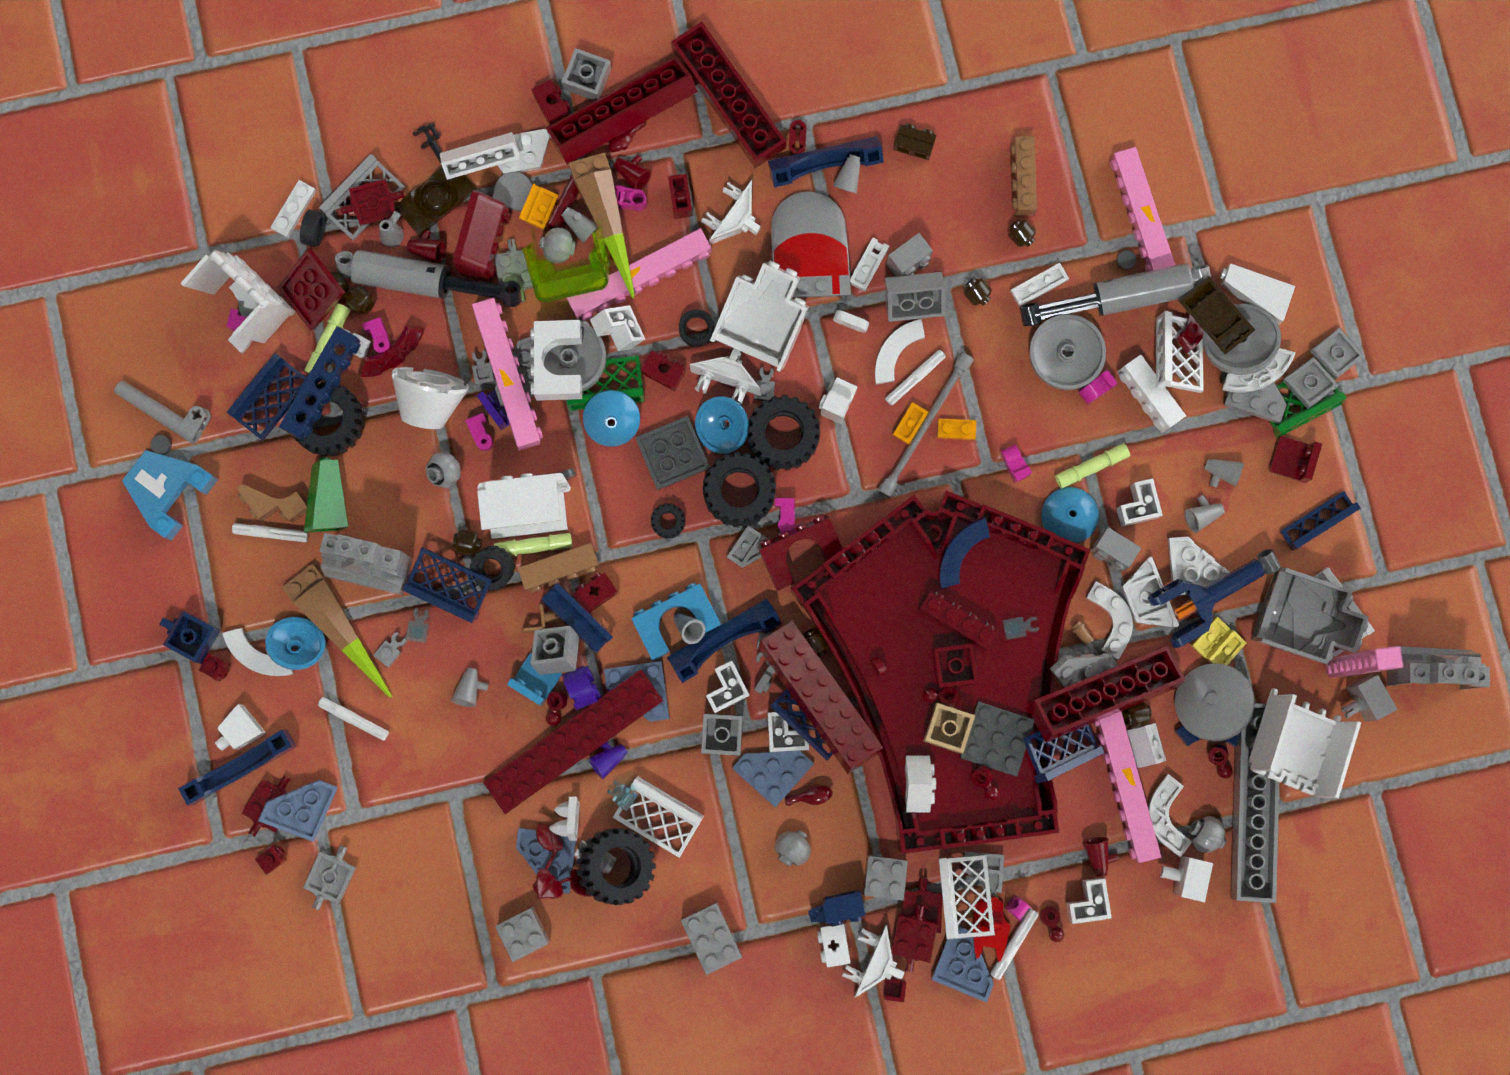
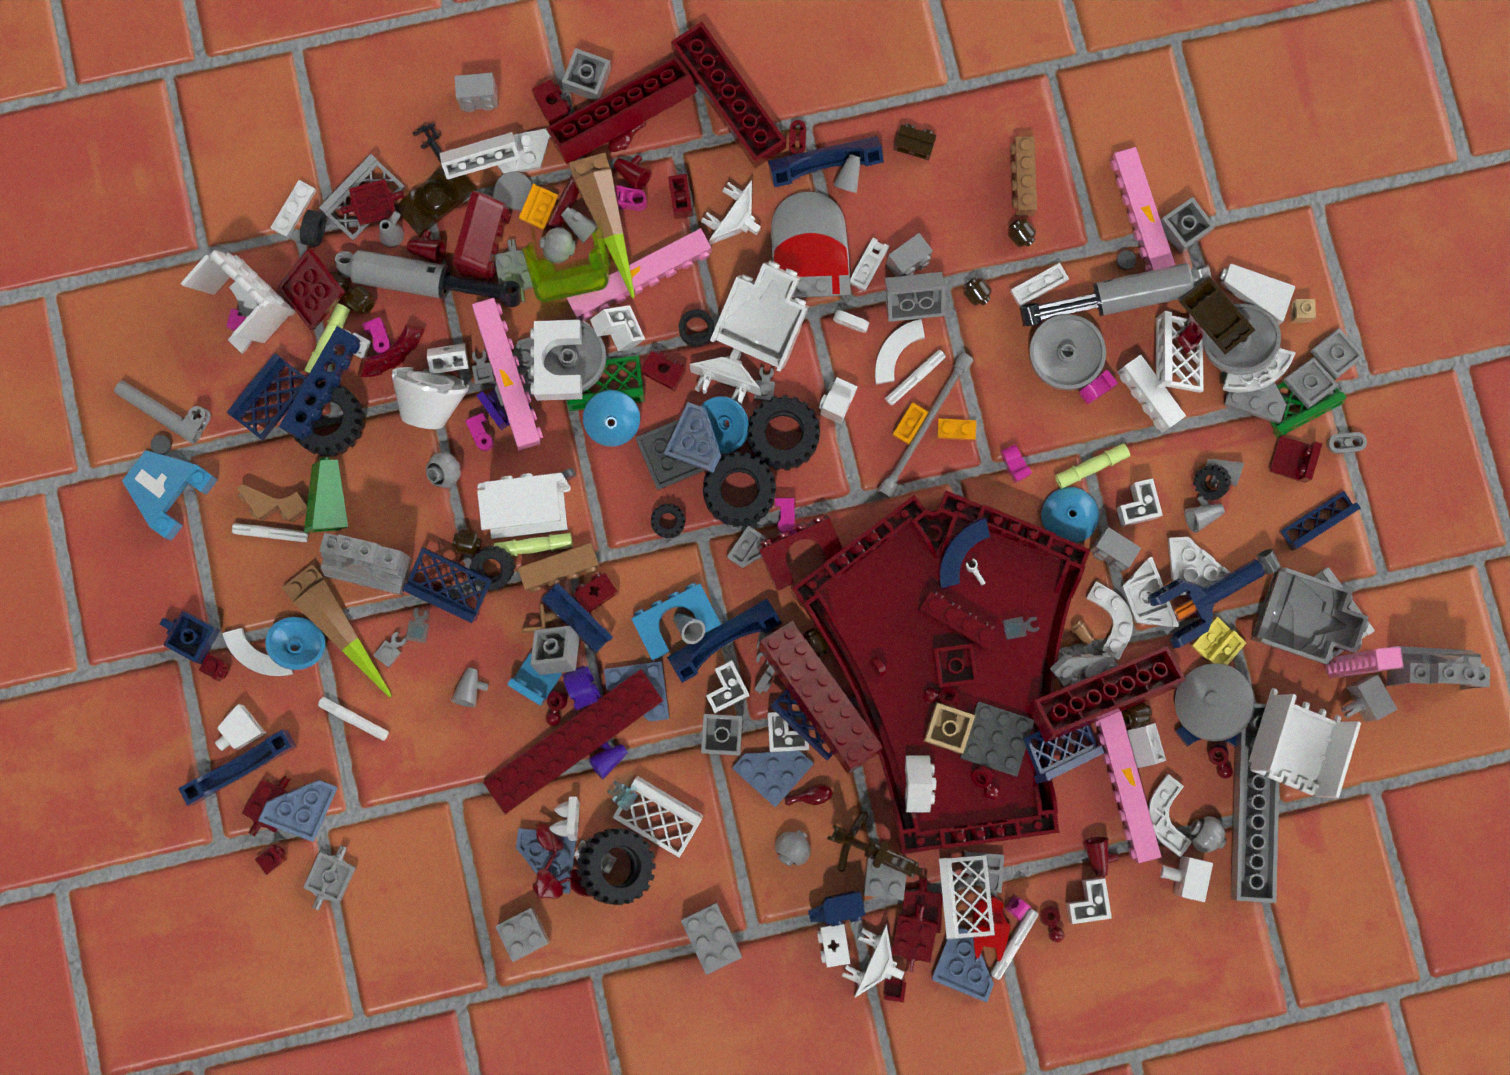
none -> white brick [427,343,469,374]
none -> light grey brick [454,73,499,112]
none -> sand blue plate [664,402,721,473]
none -> dark brown piece [827,811,922,878]
none -> white hand [966,559,985,585]
none -> light grey brick [1161,197,1215,254]
none -> black tyre [1193,464,1231,500]
none -> tan brick [1290,299,1316,323]
none -> light grey plate [1327,432,1367,454]

